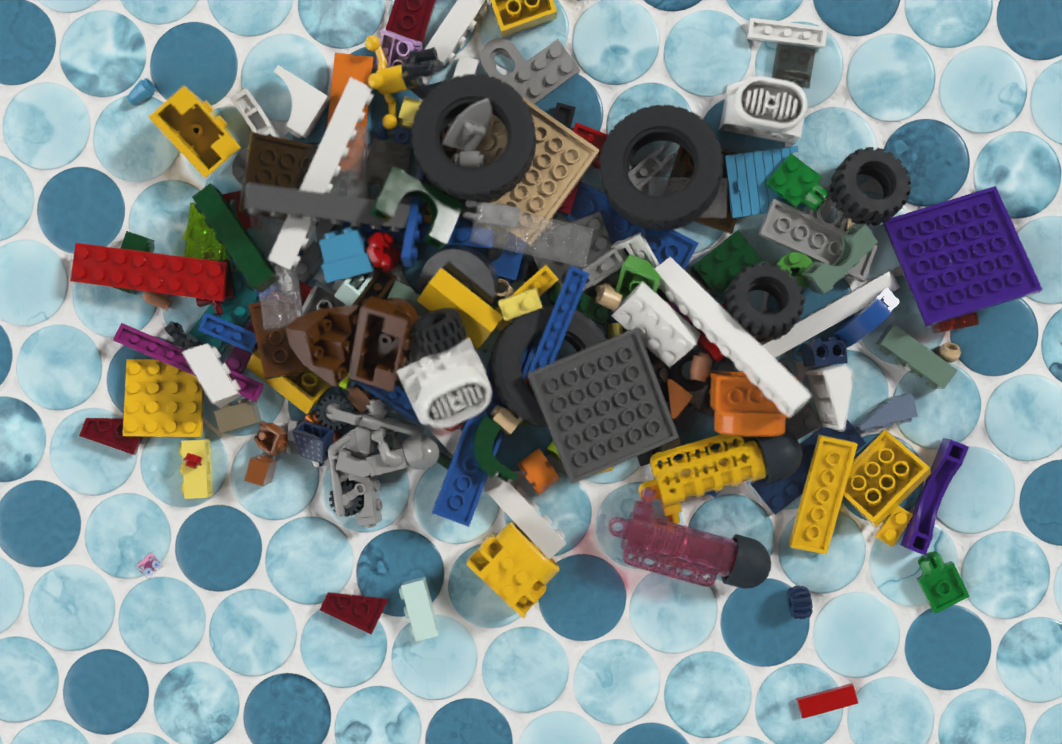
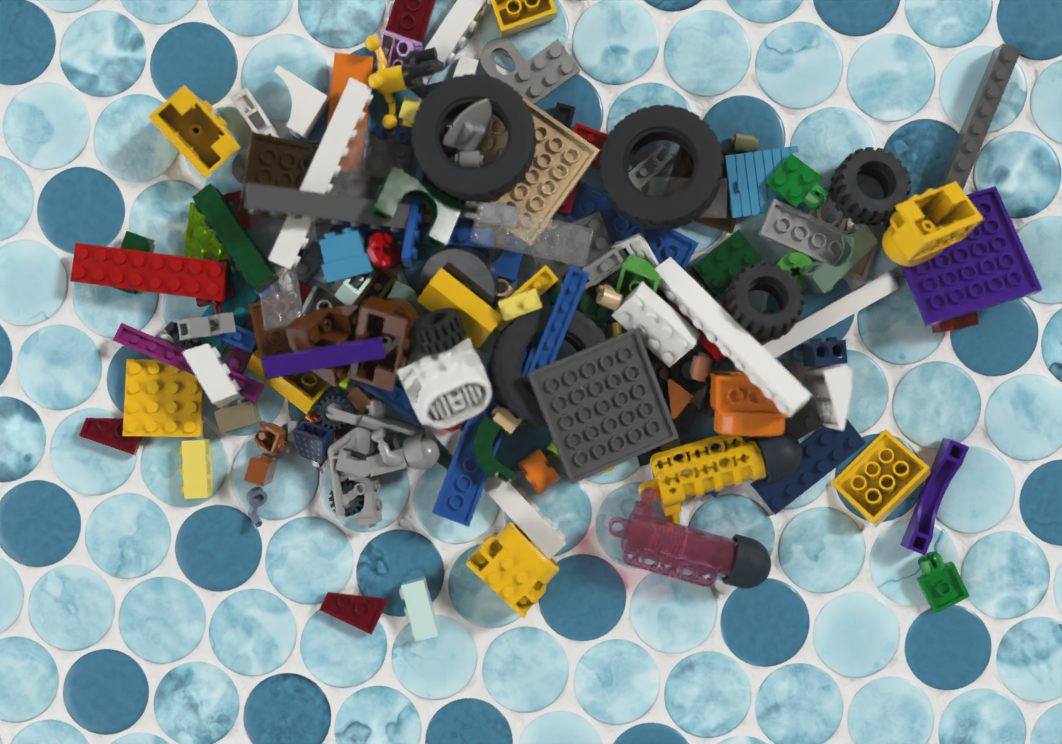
dark azure cone [127,78,157,106] -> none
clear tile [135,552,164,580] -> none
nougat cone [142,291,173,311] -> none
red plate [183,453,202,469] -> none
black plate [517,260,538,281] -> none
white brick [719,76,807,144] -> none
white plate [747,18,828,49] -> none
clear smoke plate [771,44,816,89] -> none
dark blue gear [787,586,813,619] -> none
yellow plate [788,435,858,555] -> none
red tile [796,683,858,718] -> none
blue arch [832,288,900,348] -> none
sand blue slope [855,393,918,433] -> none
yellow plate [875,506,913,547] -> none
sand green brick [876,325,958,390] -> none
tan piece [939,342,961,363] -> none
none -> light grey brick [177,313,236,340]
none -> sand blue plate [246,487,267,527]
none -> dark purple tile [262,337,386,378]
none -> olive brick [729,133,759,153]
none -> yellow brick [882,181,984,267]
none -> dark grey brick [936,43,1021,190]

